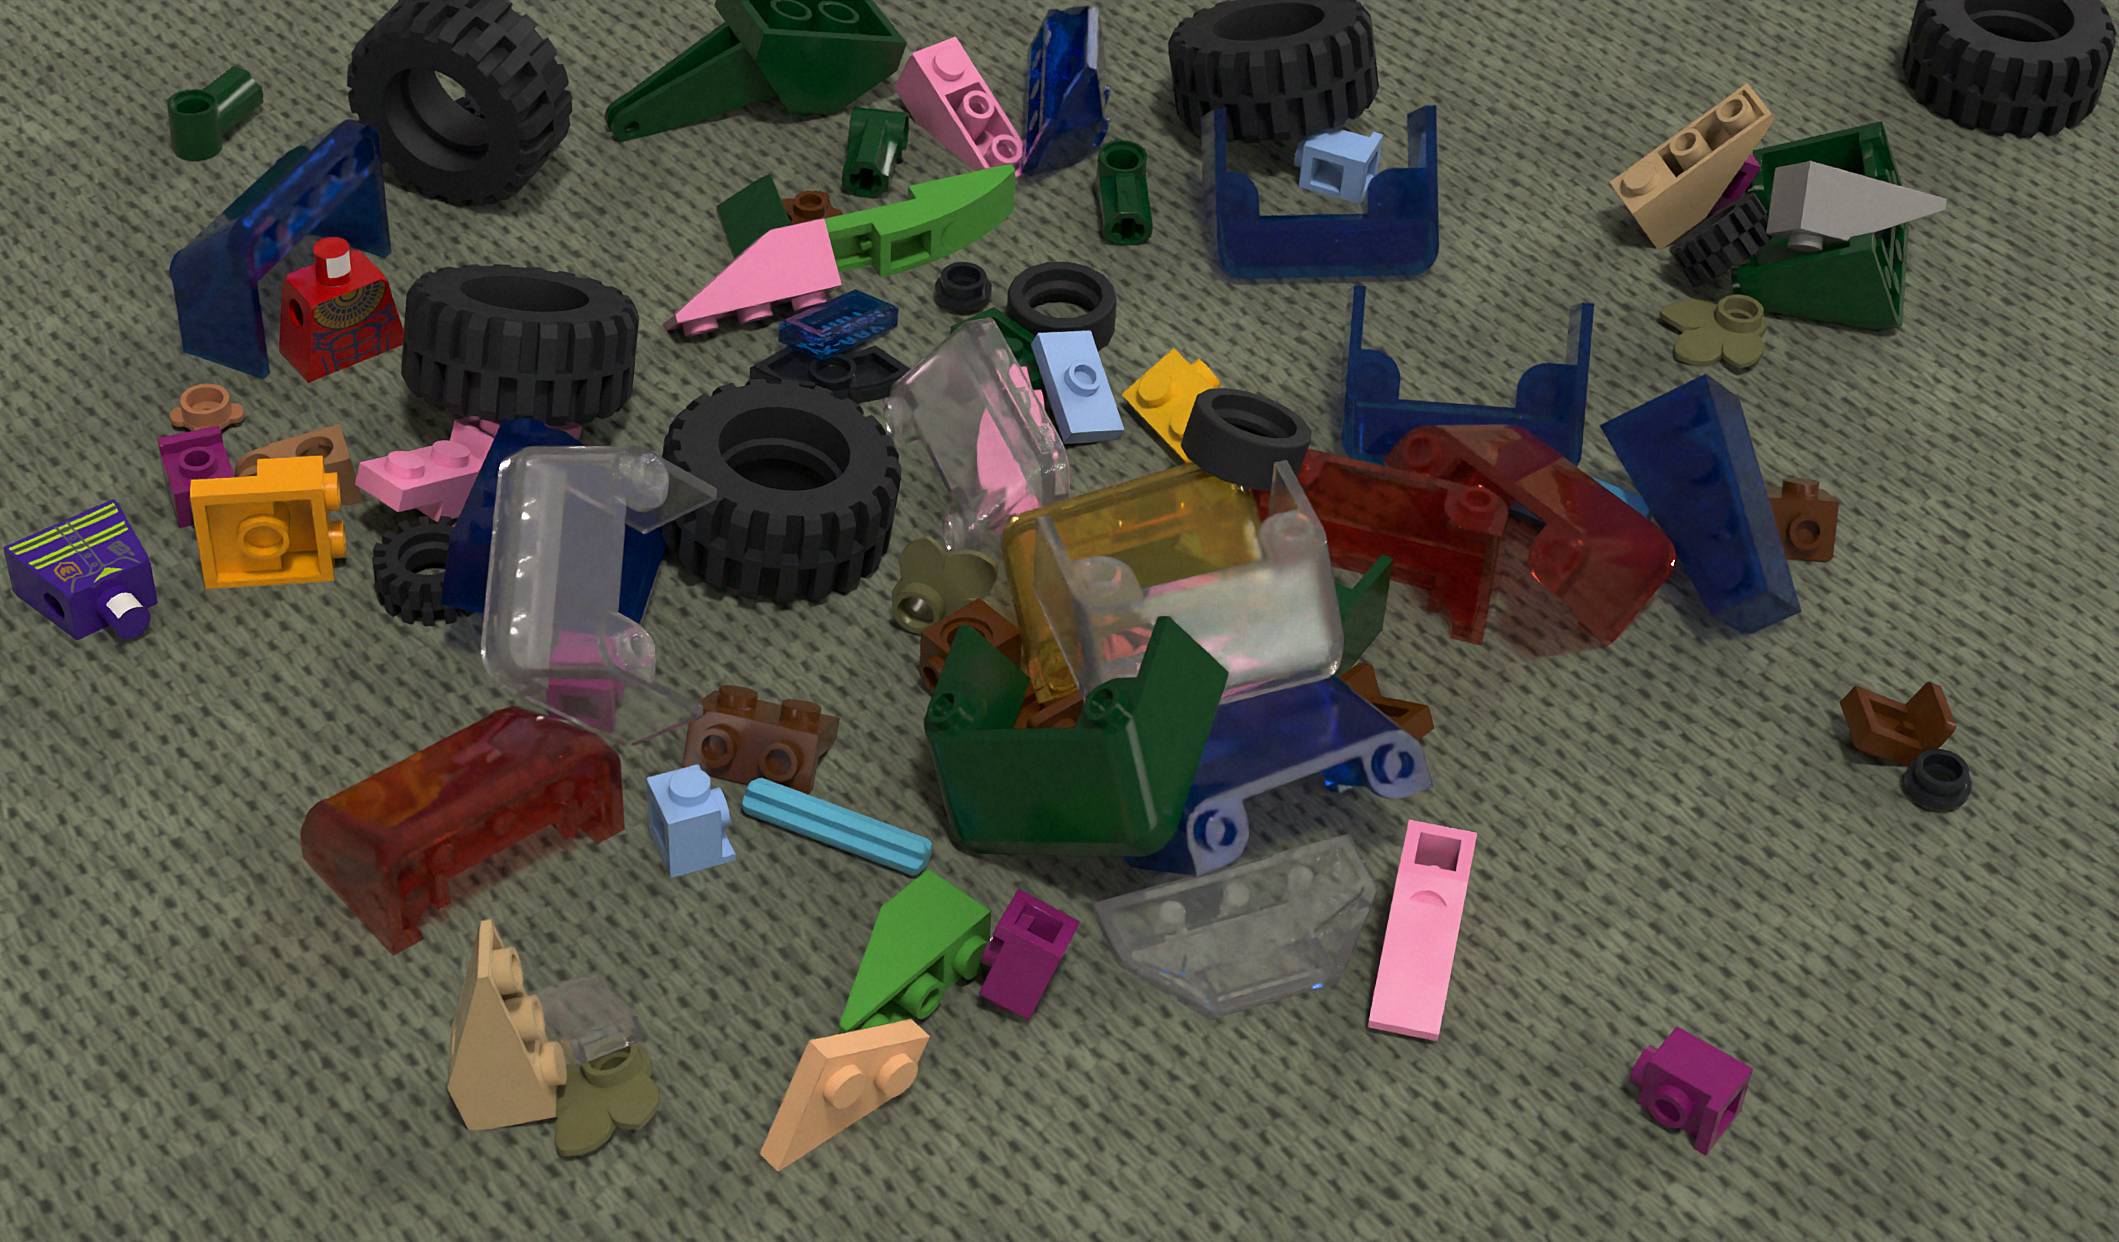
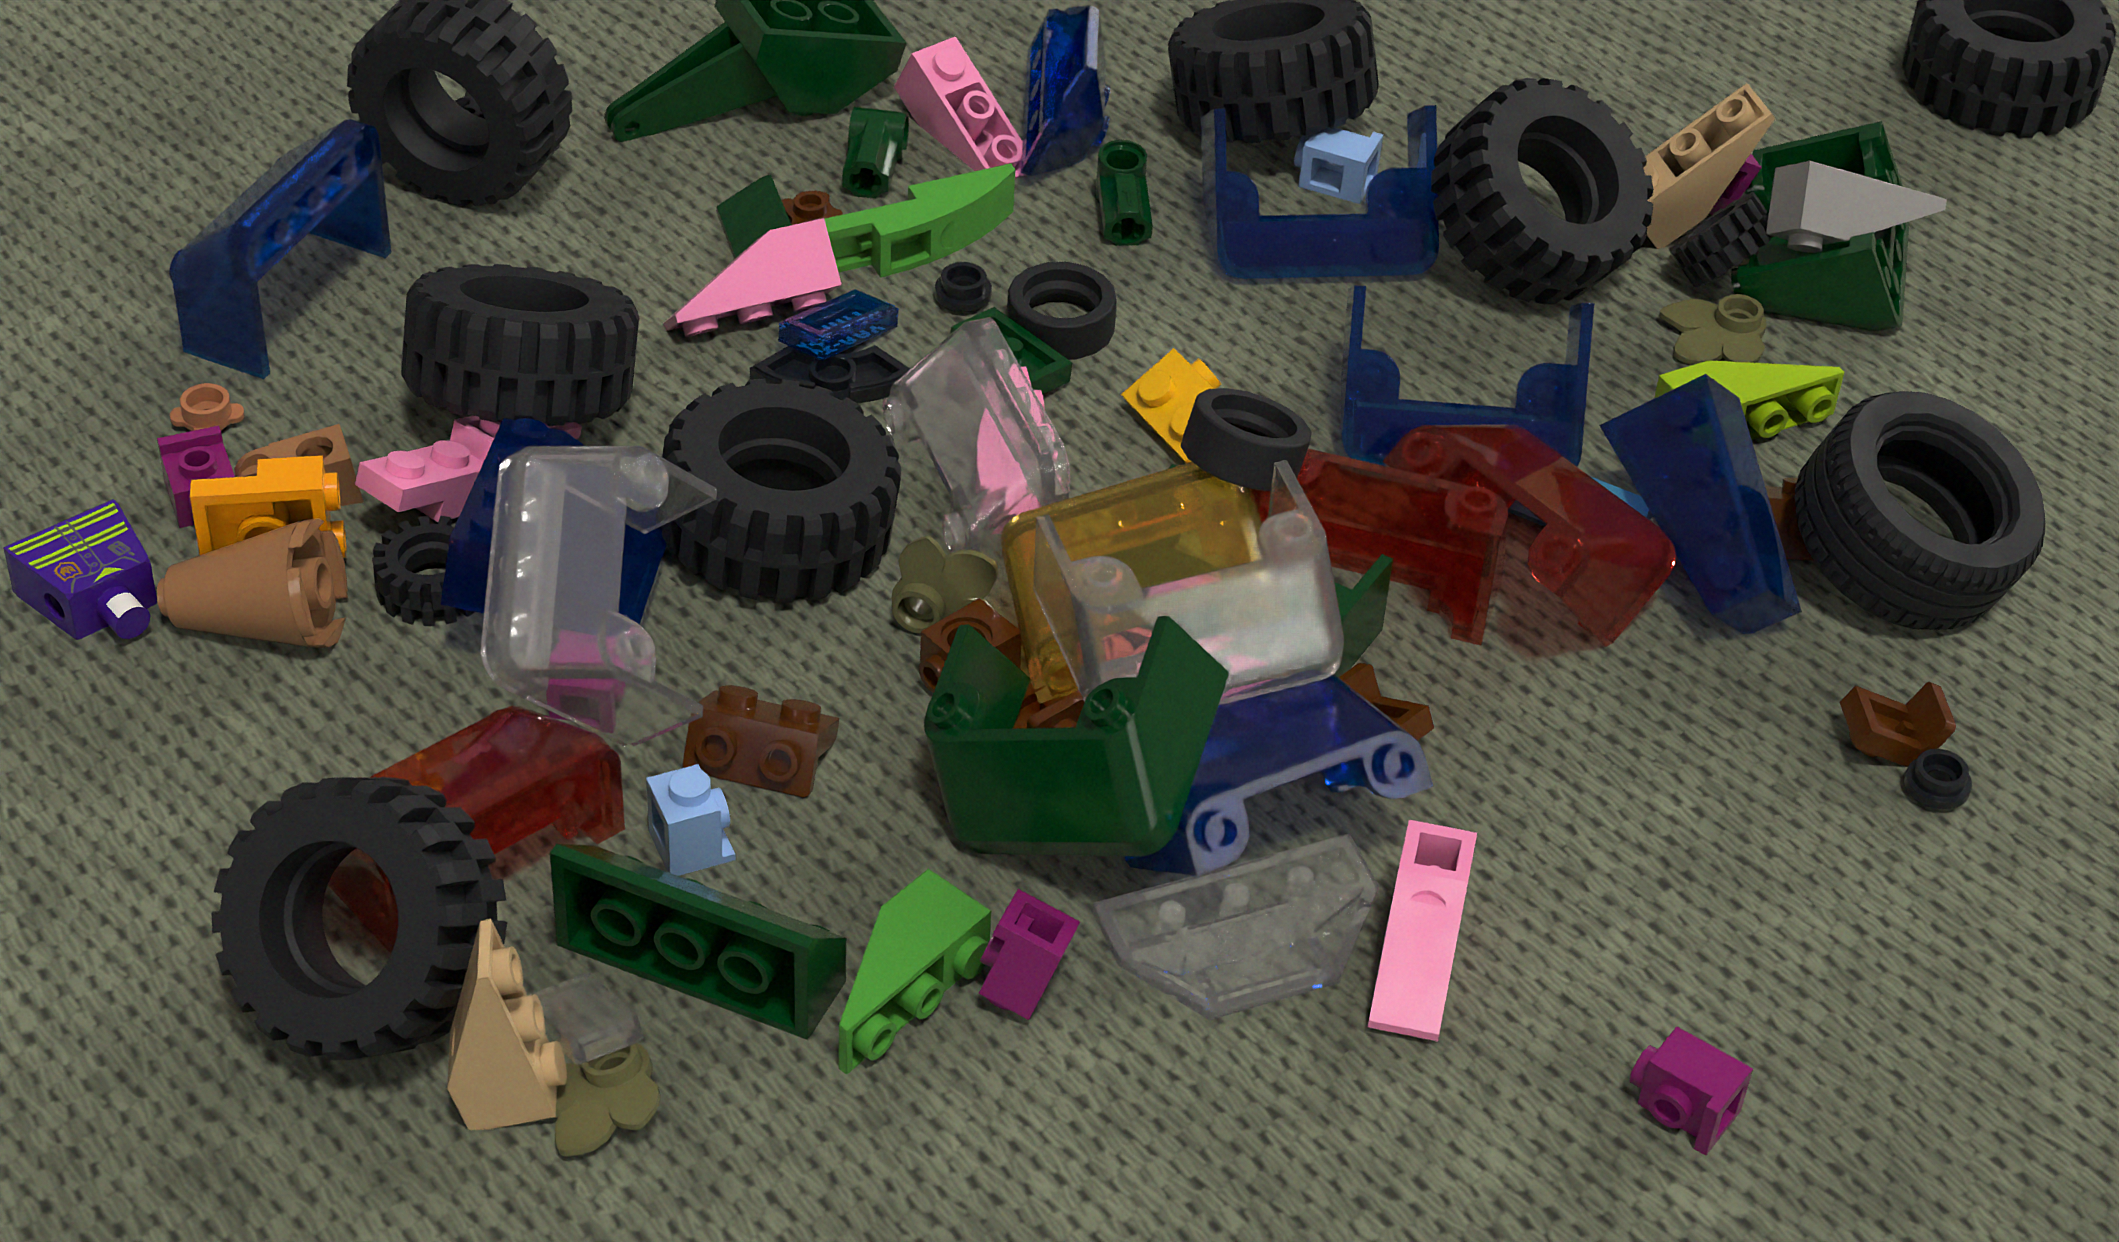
dark green piece [167,66,263,162] -> none
red torso [279,237,404,383] -> none
medium azure axle [742,778,933,876] -> none
light nougat wing [760,1019,930,1172] -> none
light blue plate [1031,330,1124,444] -> none
none -> medium nougat cone [157,518,348,648]
none -> black tyre [211,777,507,1060]
none -> dark green slope [549,844,846,1040]
none -> black tyre [1431,78,1653,304]
none -> lime slope [1650,360,1844,459]
none -> black tyre [1795,391,2046,630]

